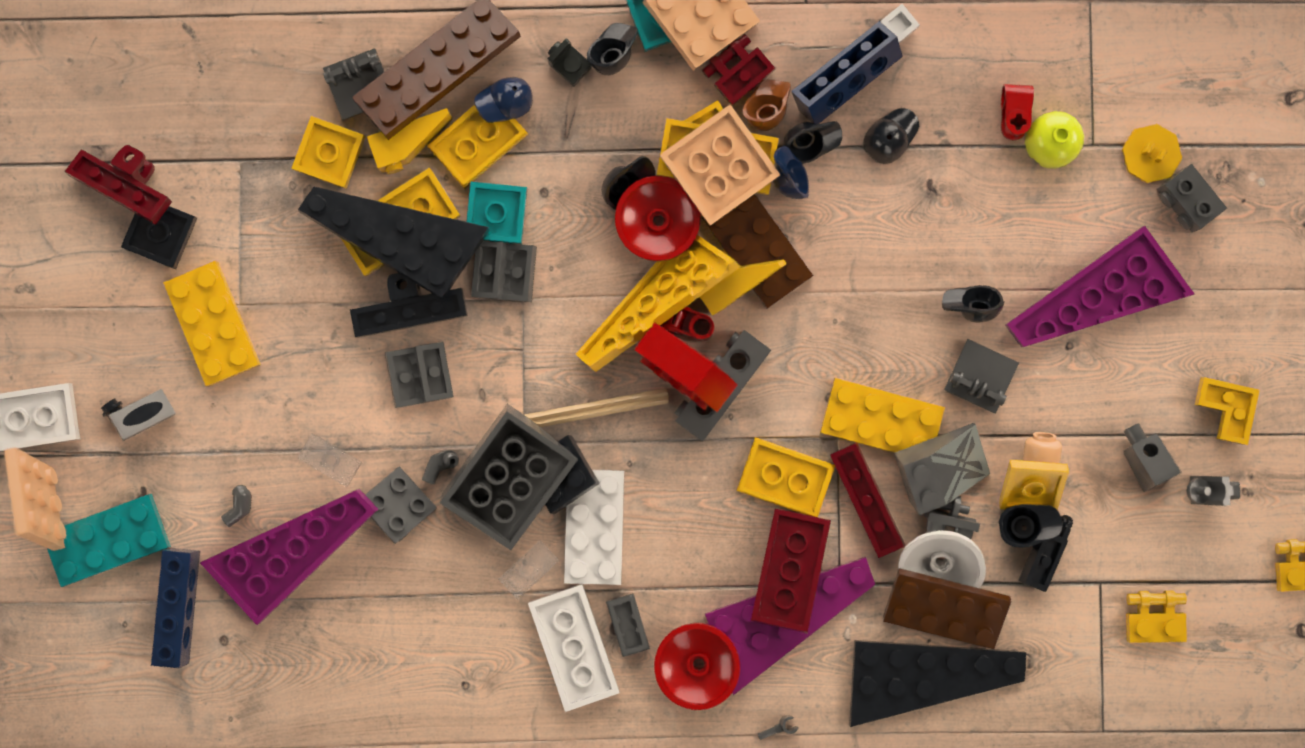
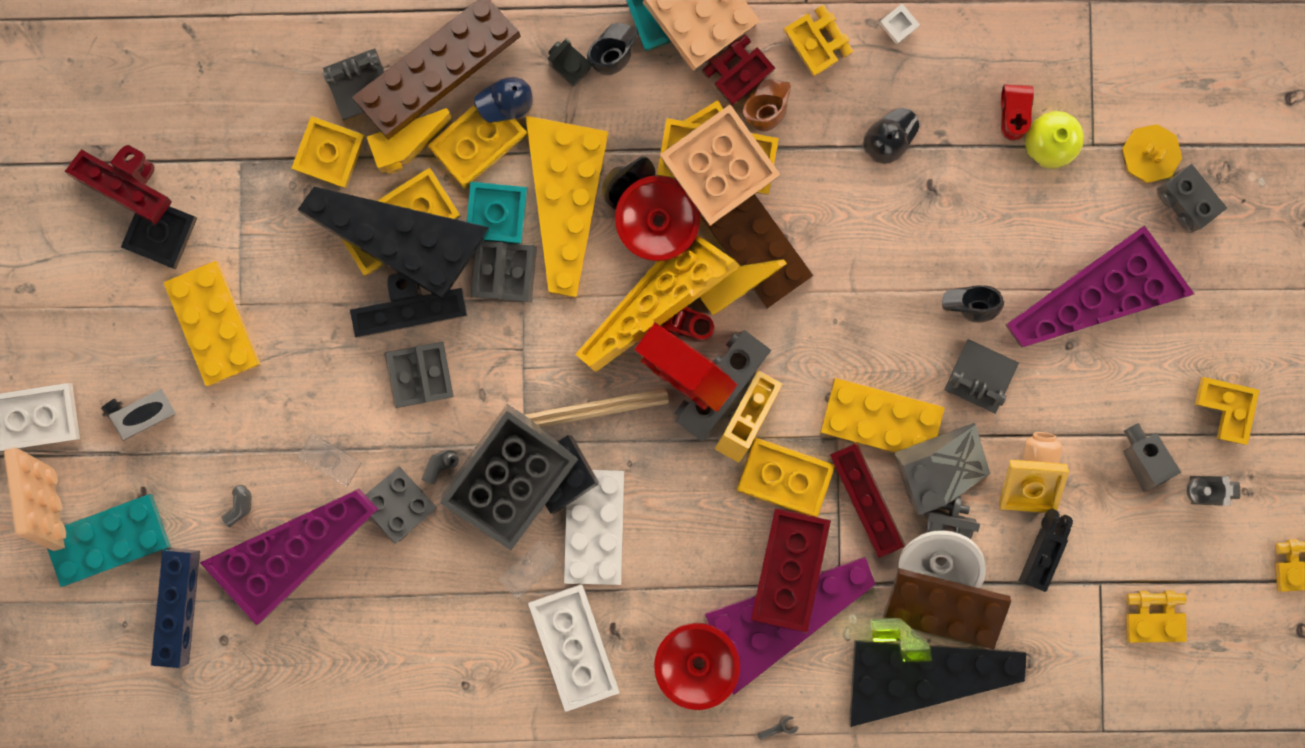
dark grey plate [606,593,650,657] -> none
dark blue cap [773,146,809,199] -> none
black cap [783,121,842,164] -> none
dark blue brick [791,21,903,125] -> none
black cap [999,504,1063,548] -> none
none -> yellow wing [526,116,609,298]
none -> yellow slope [715,370,782,463]
none -> yellow plate [783,4,854,78]
none -> clear neon green slope [871,618,932,662]

